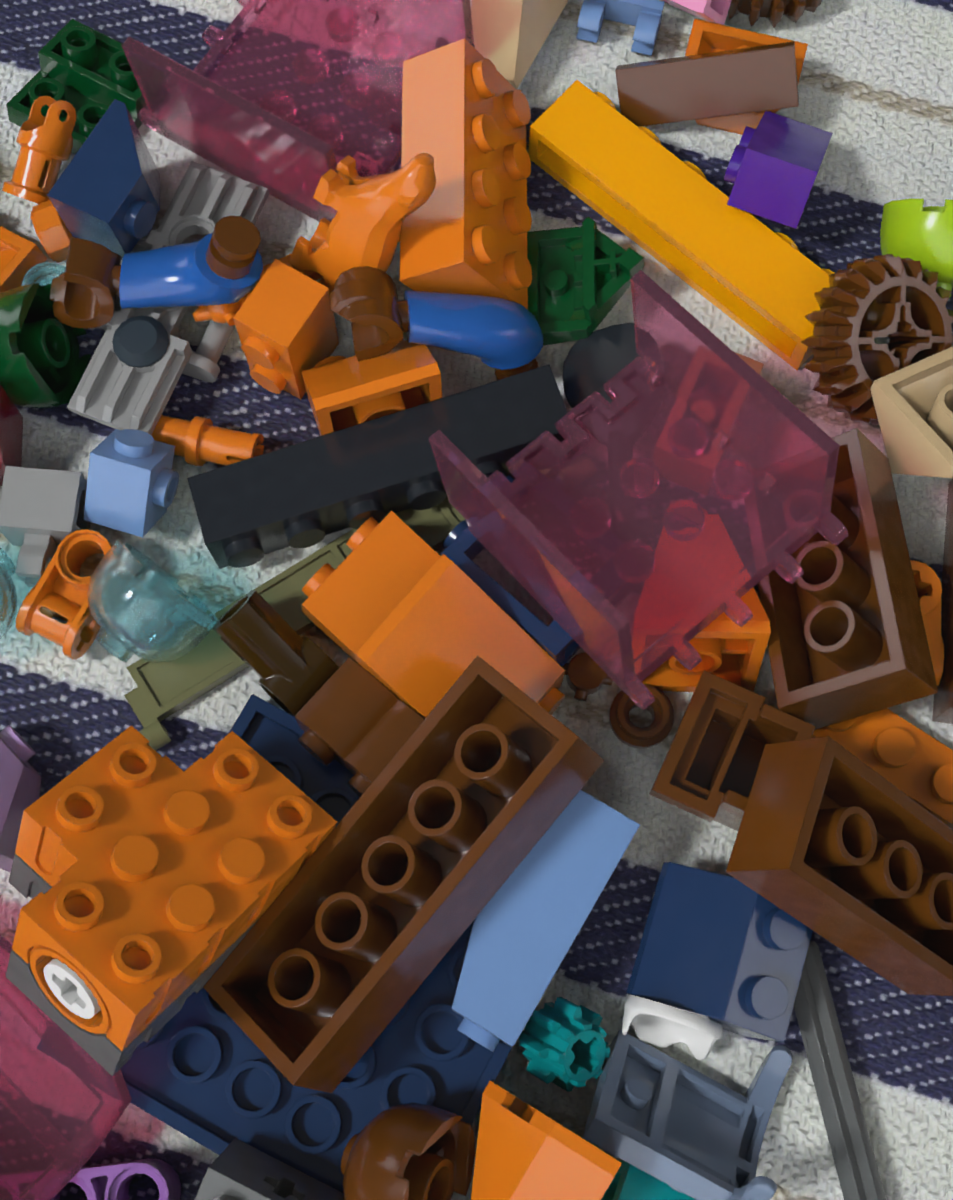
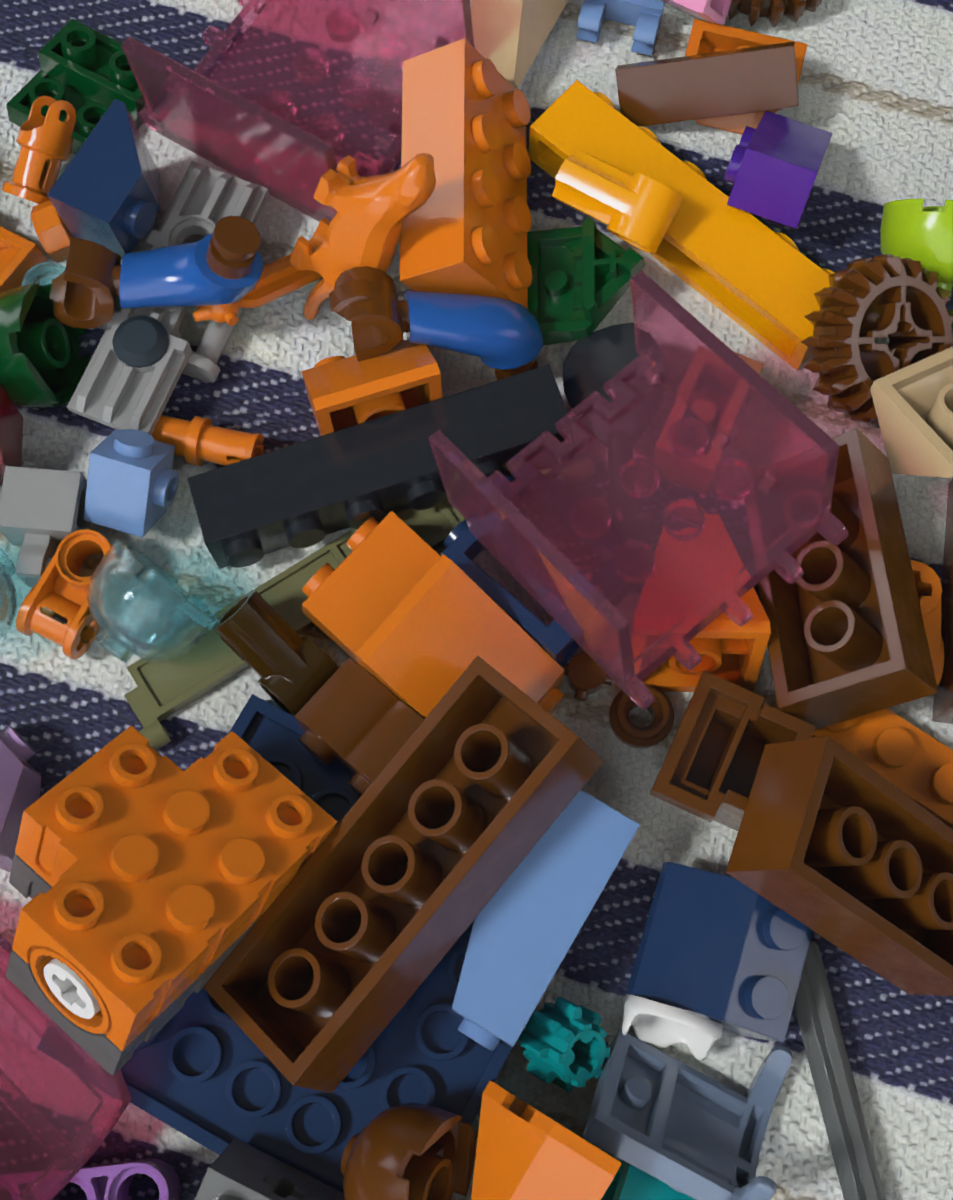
orange brick [233,258,339,400] -> none
none -> light orange piece [552,148,684,255]

